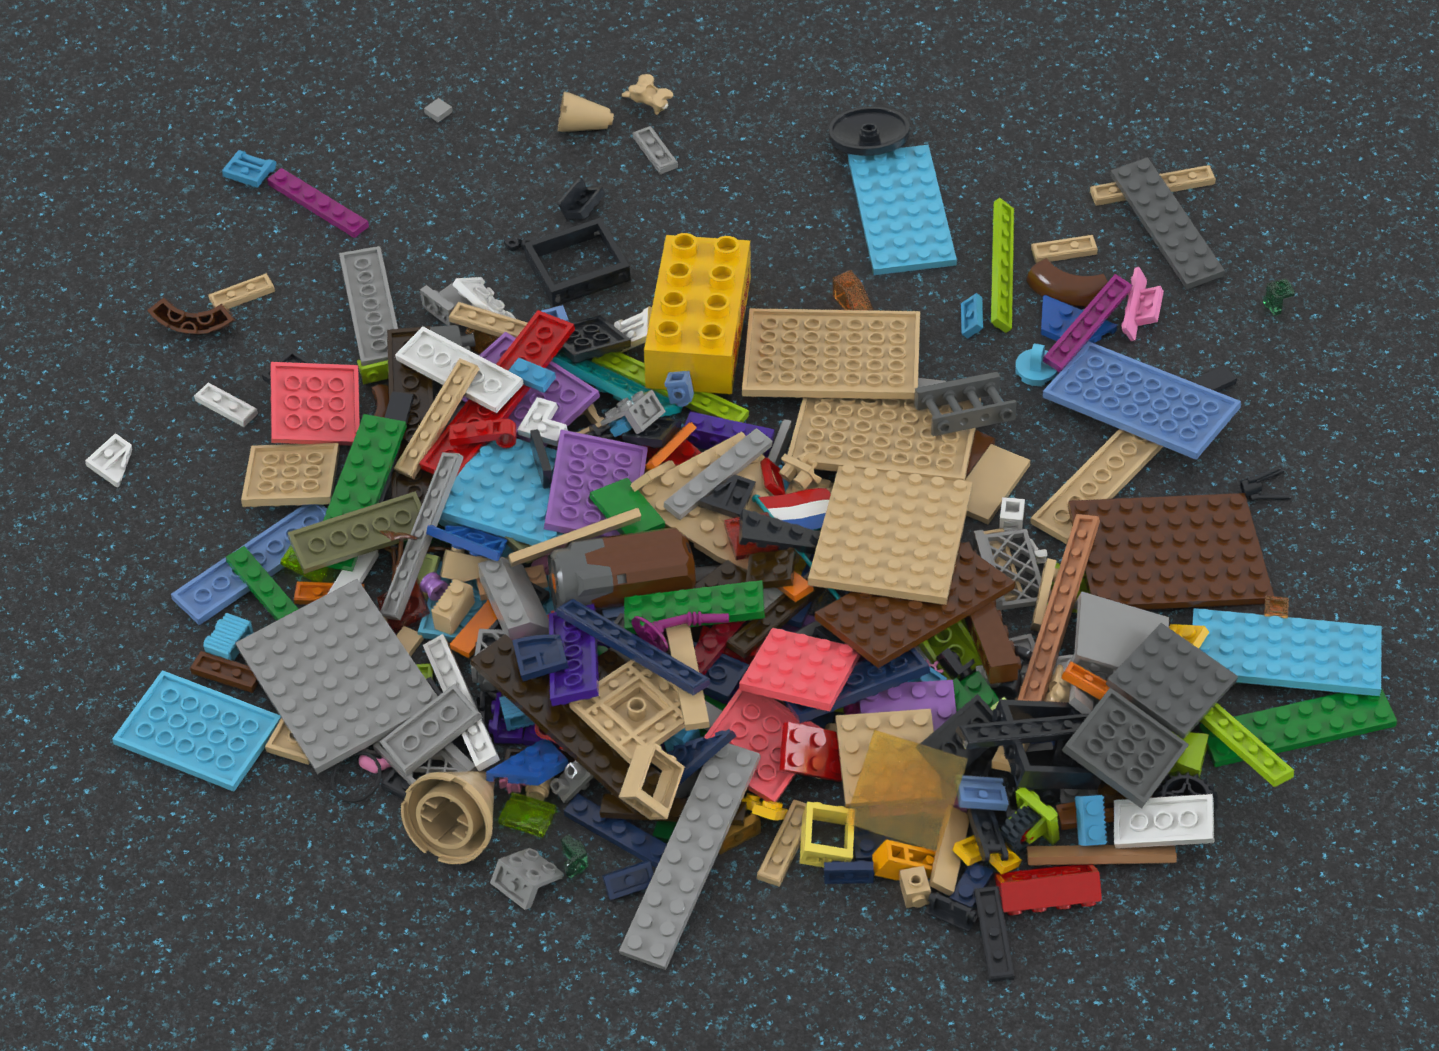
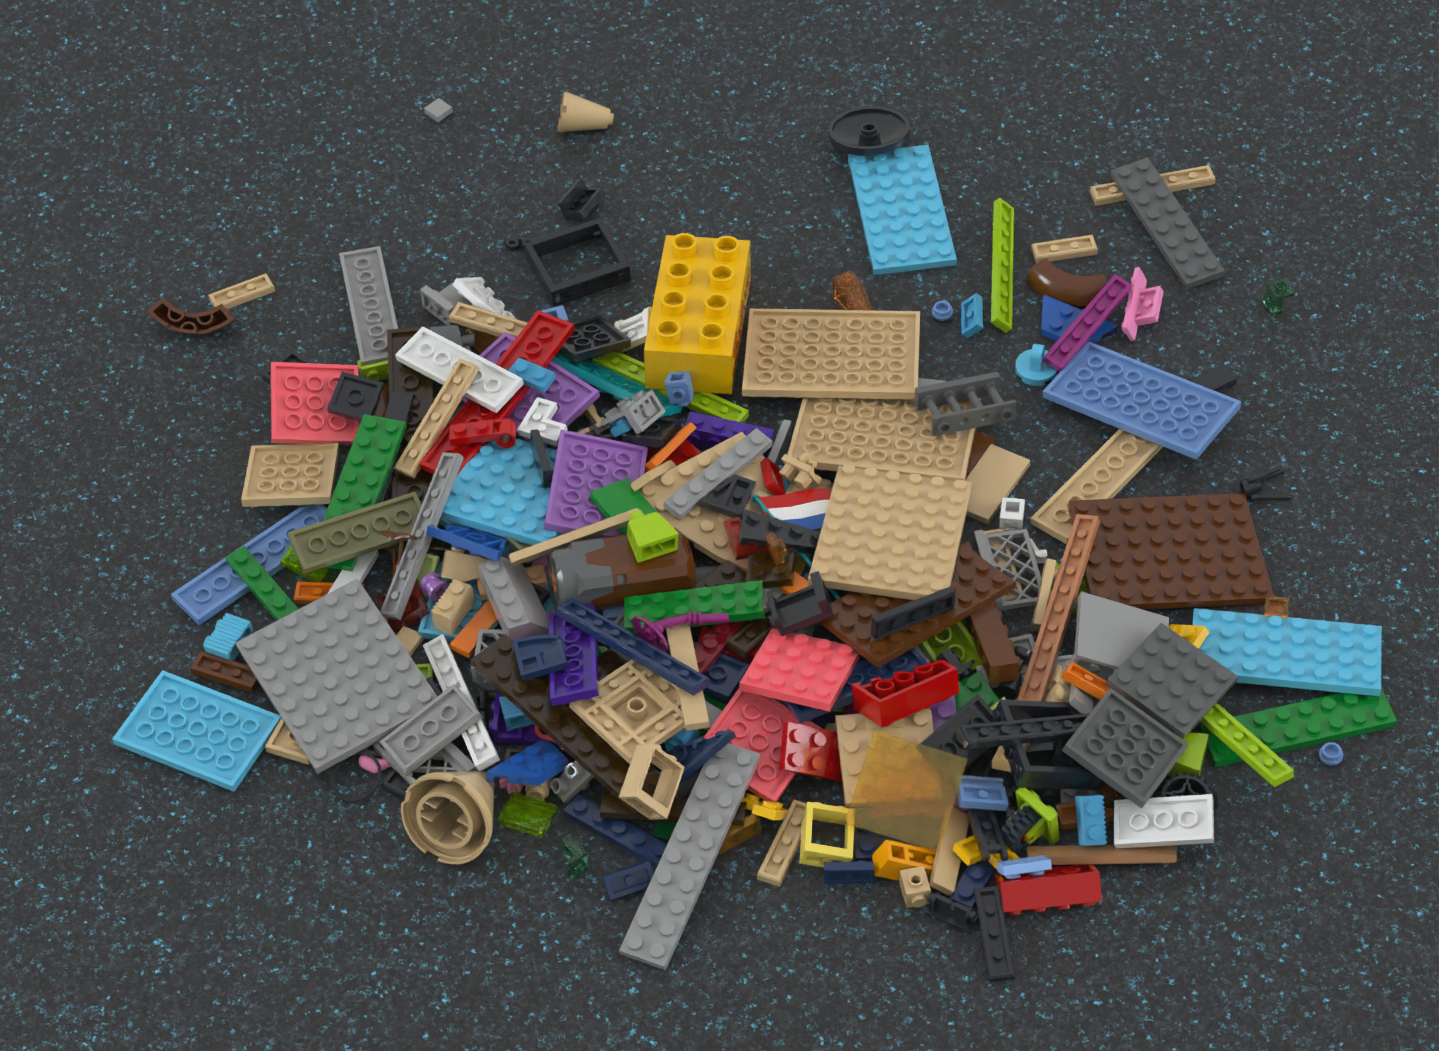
white wing [85,433,132,488] -> none
white tile [194,383,258,427] -> none
dark azure plate [222,150,276,187] -> none
magenta plate [267,168,369,238] -> none
light grey bracket [490,848,564,910] -> none
tan animal [622,74,673,115] -> none
light grey tile [633,126,678,174] -> none
none -> black plate [327,371,384,422]
none -> lime torso [627,510,679,563]
none -> clear orange plate [765,531,786,565]
none -> black panel [765,571,834,636]
none -> red wedge [851,660,959,728]
none -> black tile [871,586,956,639]
none -> medium blue plate [932,301,953,321]
none -> light blue plate [996,855,1052,879]
none -> medium blue plate [1319,742,1343,766]

